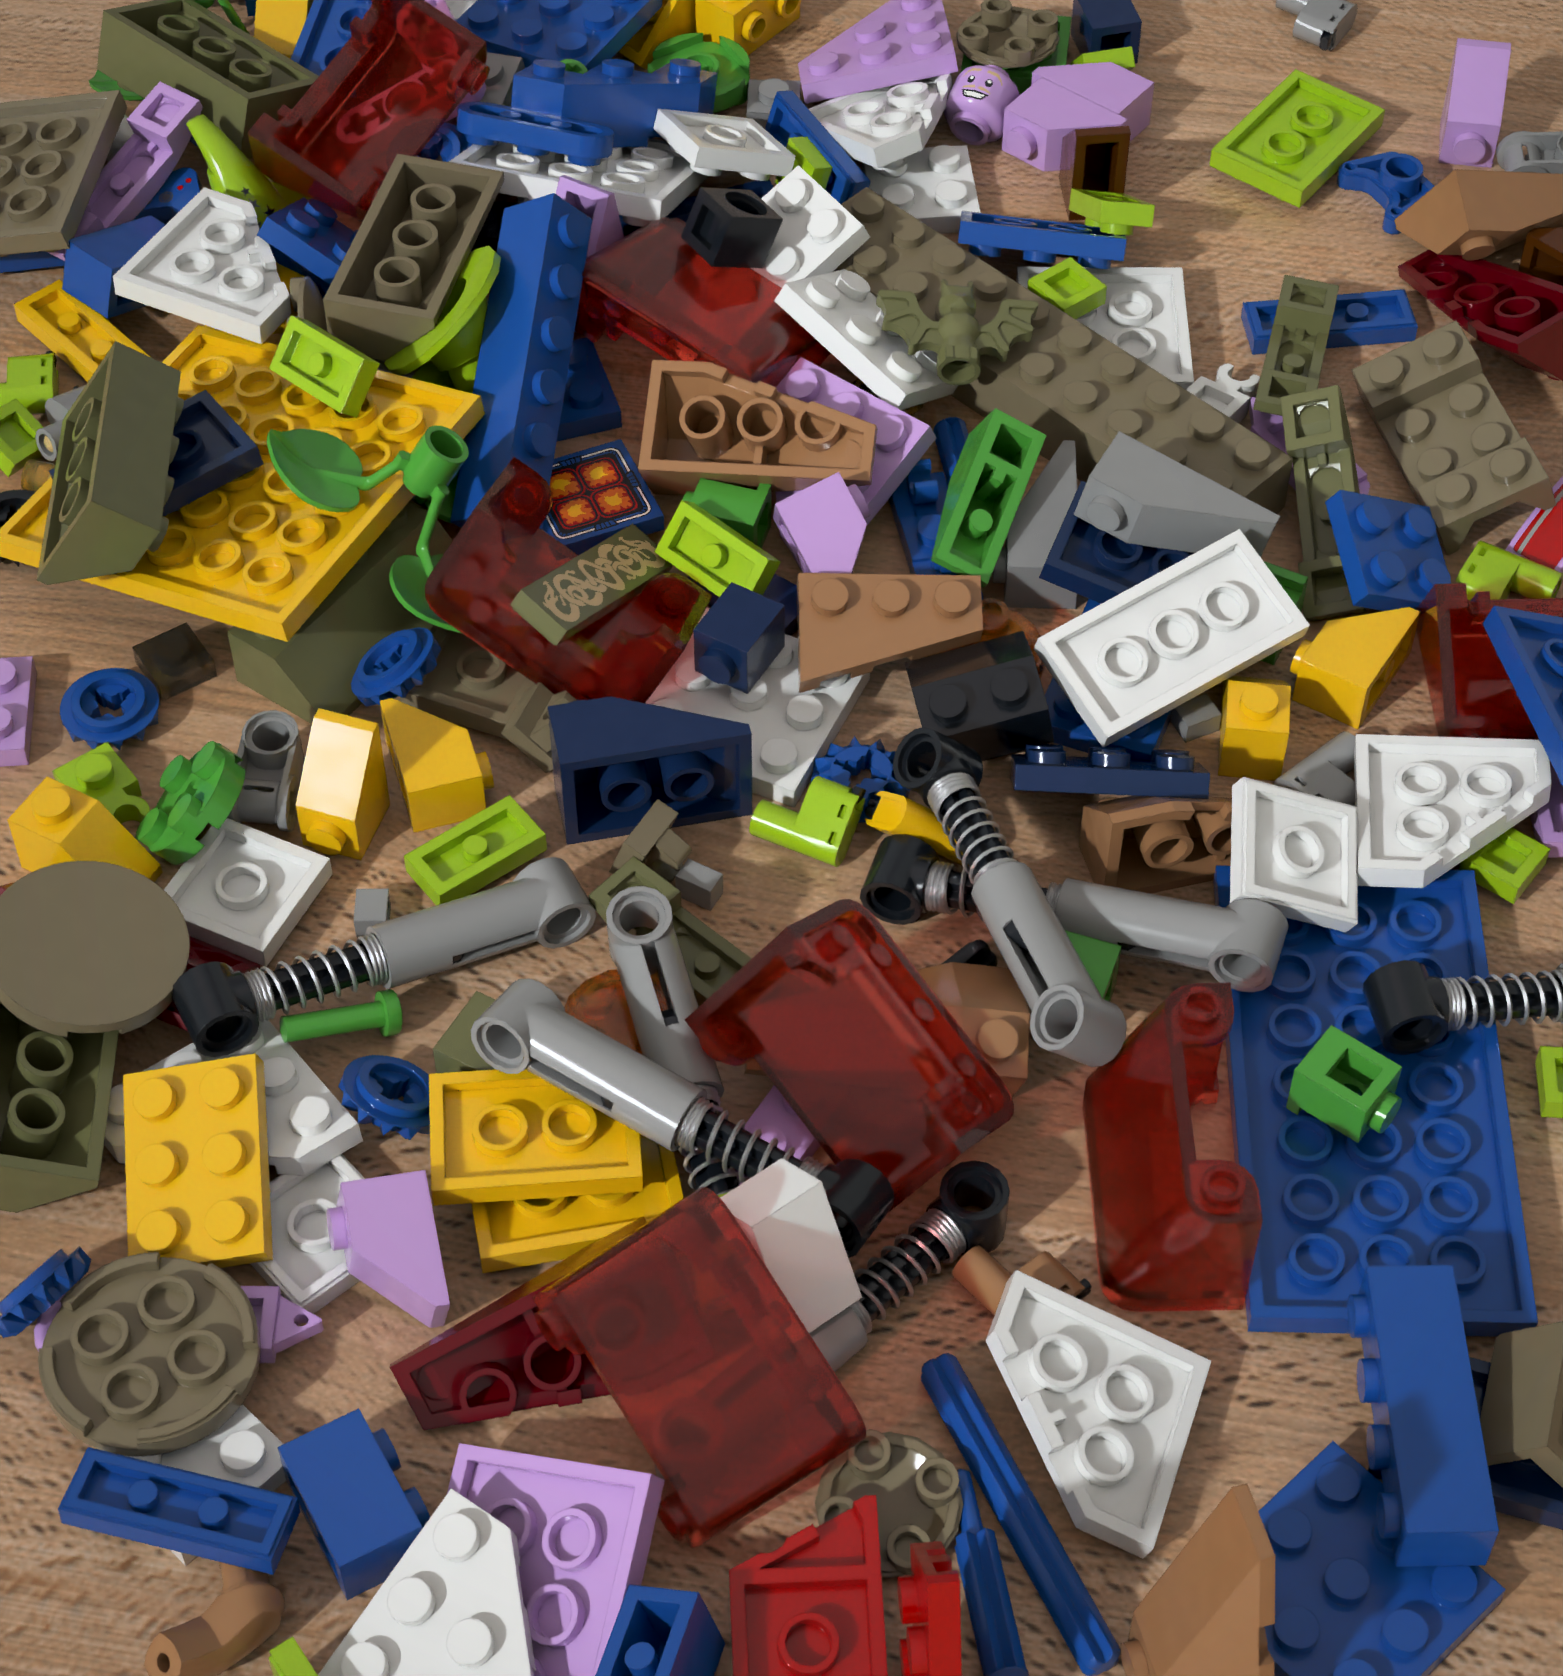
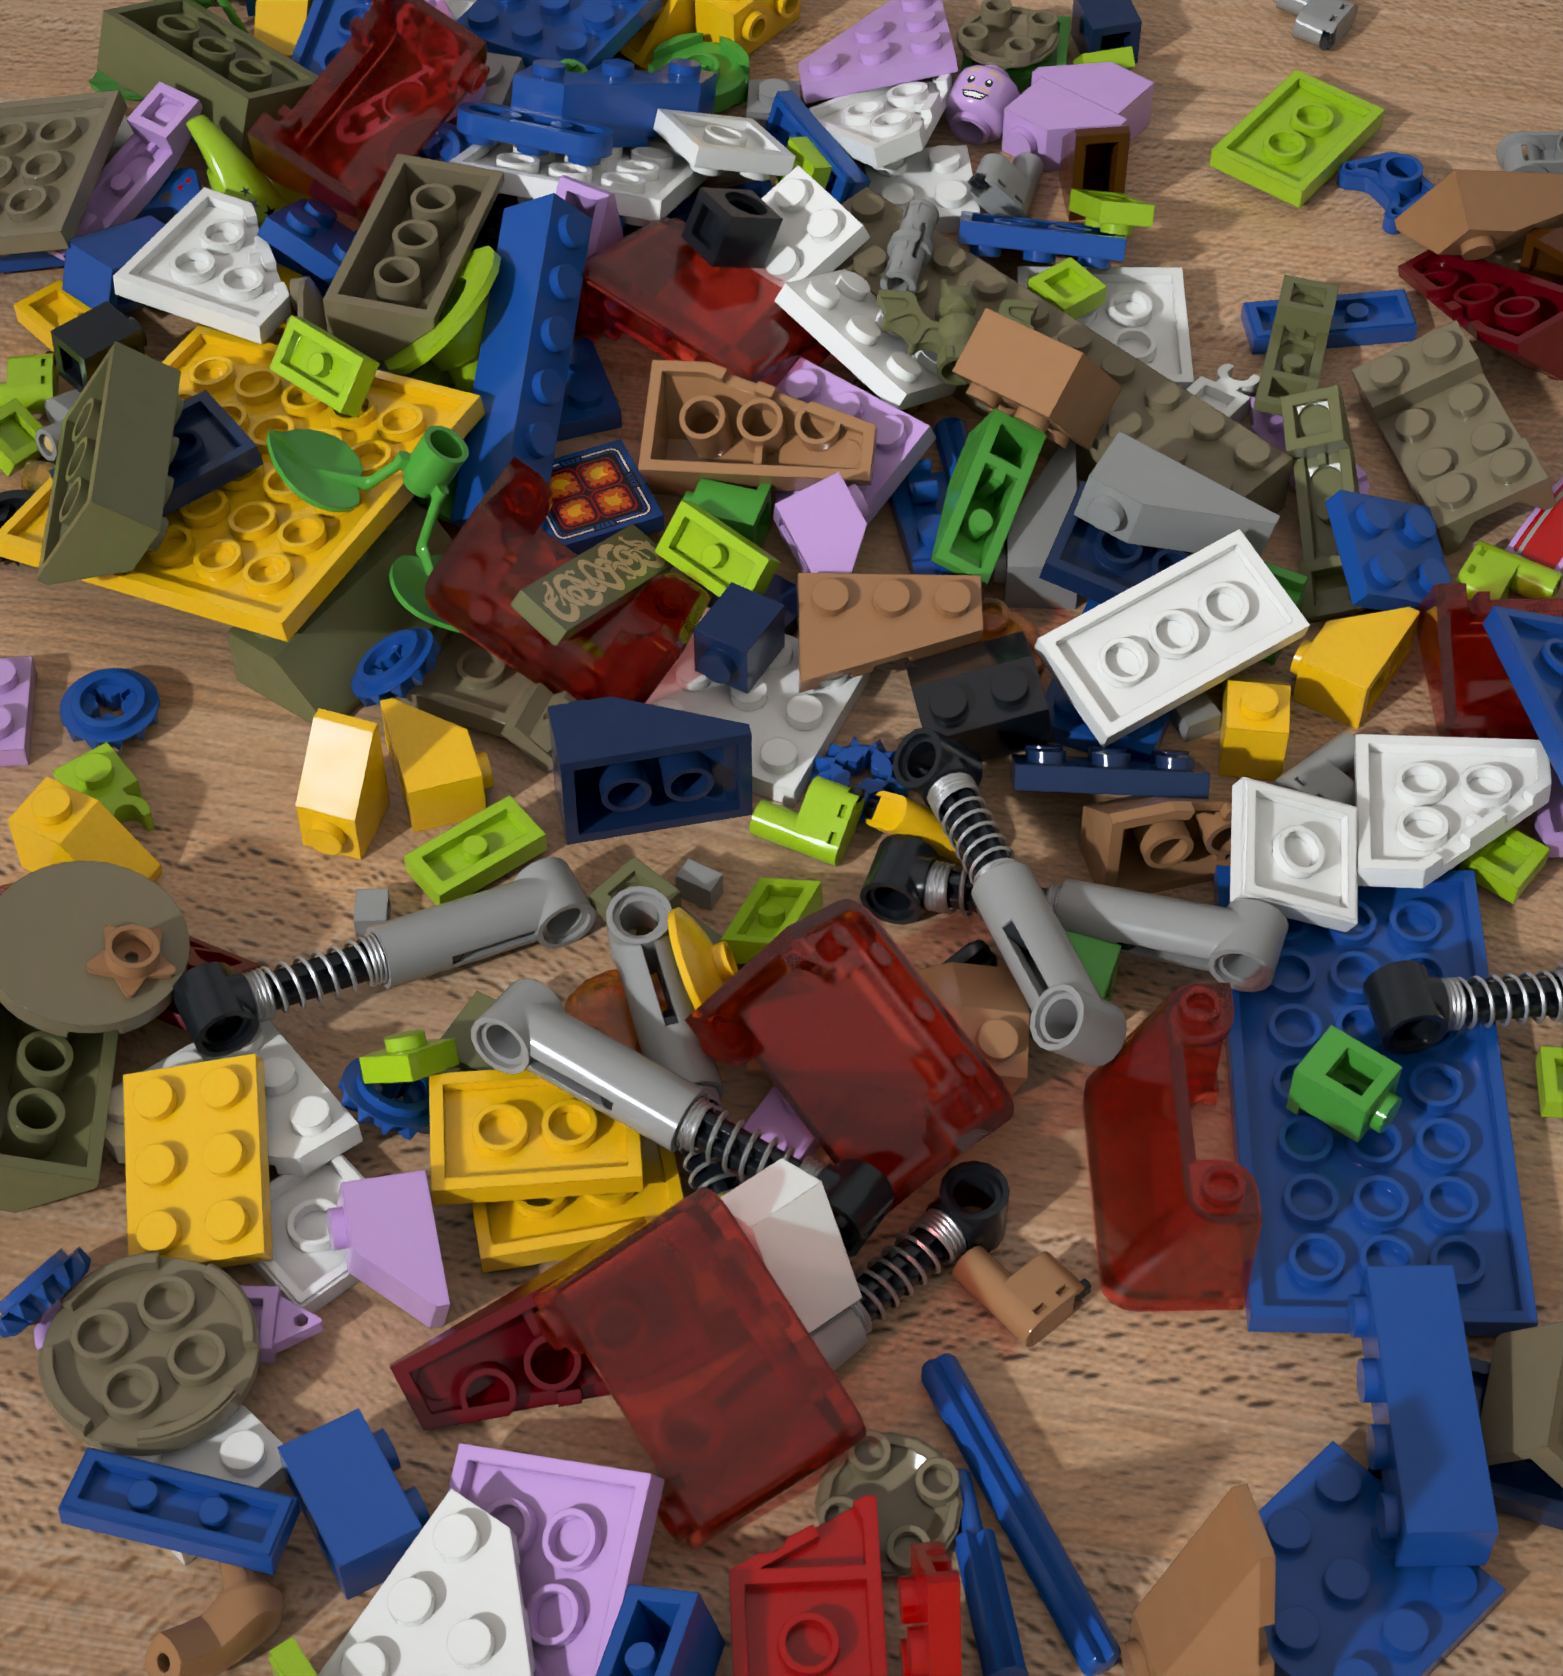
clear smoke plate [132,622,217,701] -> none
bright green plate [136,741,245,865] -> none
white plate [164,818,333,967] -> none
light grey piece [227,710,305,832] -> none
bright green piece [279,989,403,1043] -> none
dark tan tile [609,799,692,883] -> none
white plate [986,1270,1211,1559] -> none
lavender slope [1439,38,1511,168] -> none
none -> black brick [50,301,147,393]
none -> medium nougat plate [86,924,176,999]
none -> lime plate [359,1029,460,1084]
none -> yellow dish [667,907,739,1036]
none -> lime plate [720,877,823,970]
none -> light grey pin [880,199,939,294]
none -> medium nougat brick [952,308,1123,450]
none -> light grey piece [968,152,1044,218]

